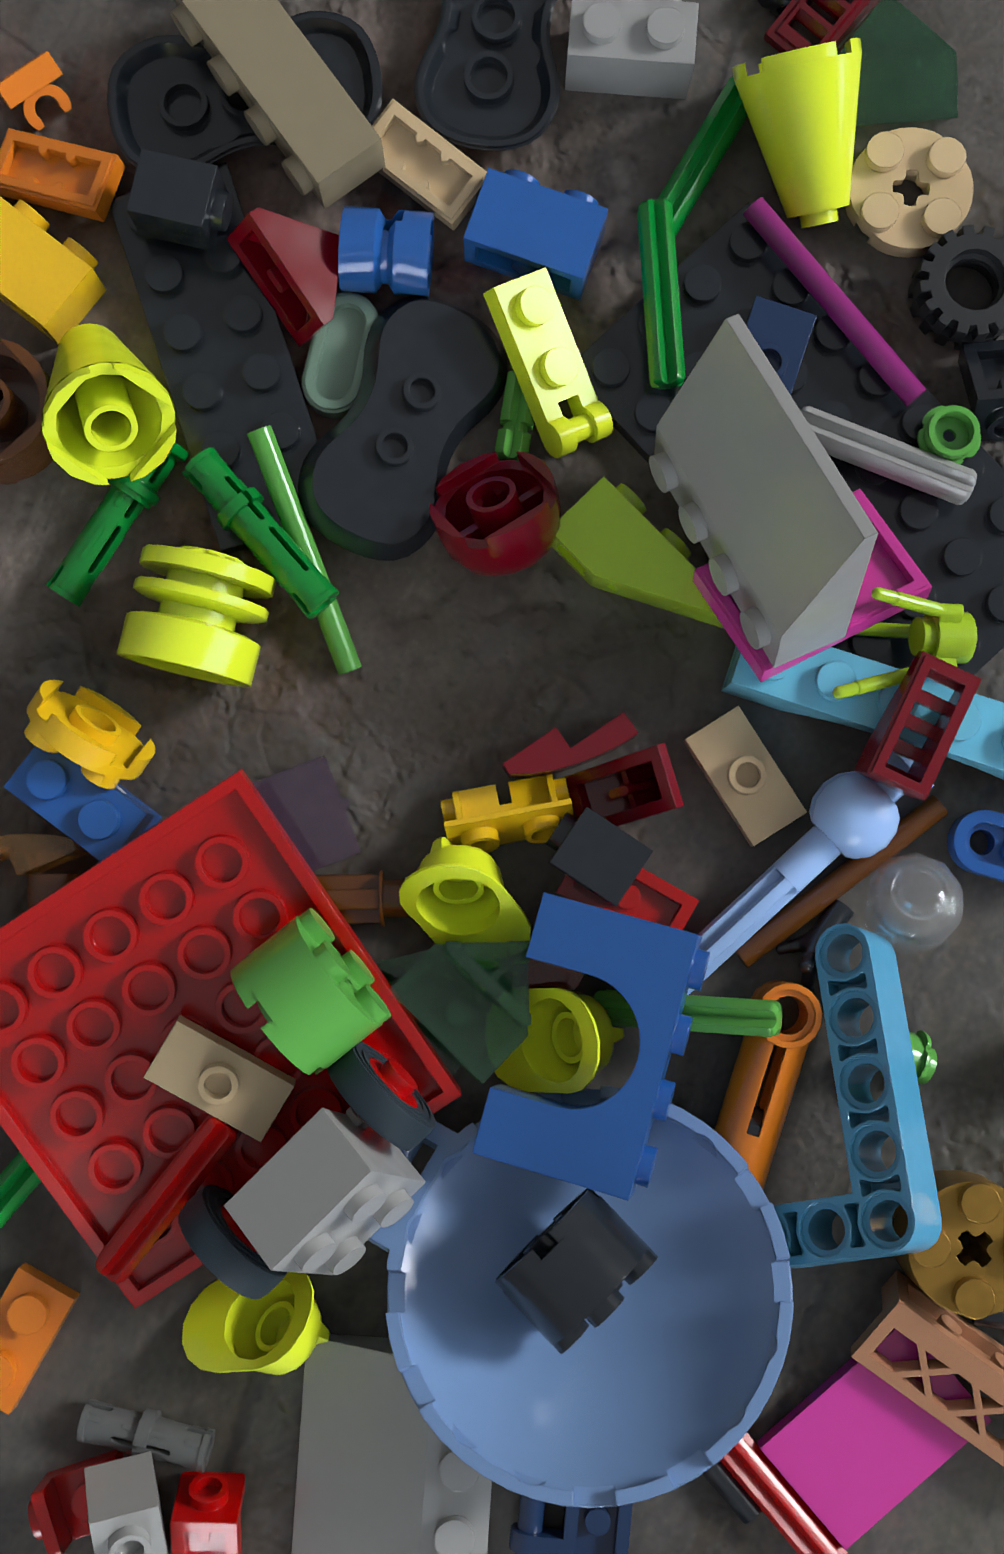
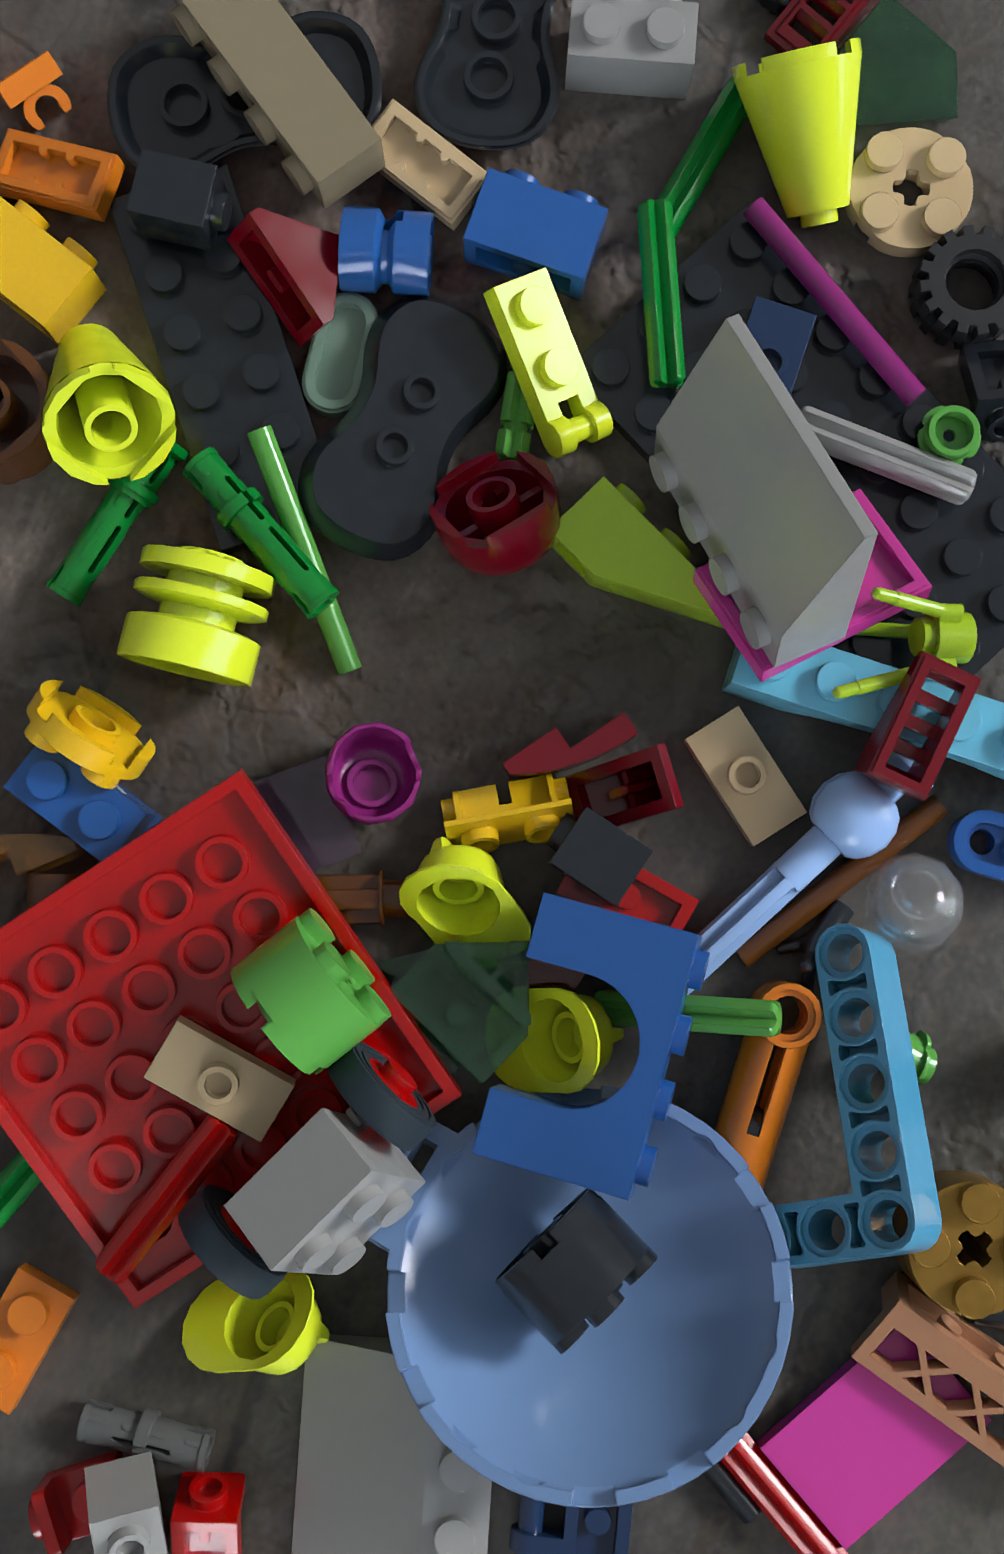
none -> magenta hair [324,722,422,826]

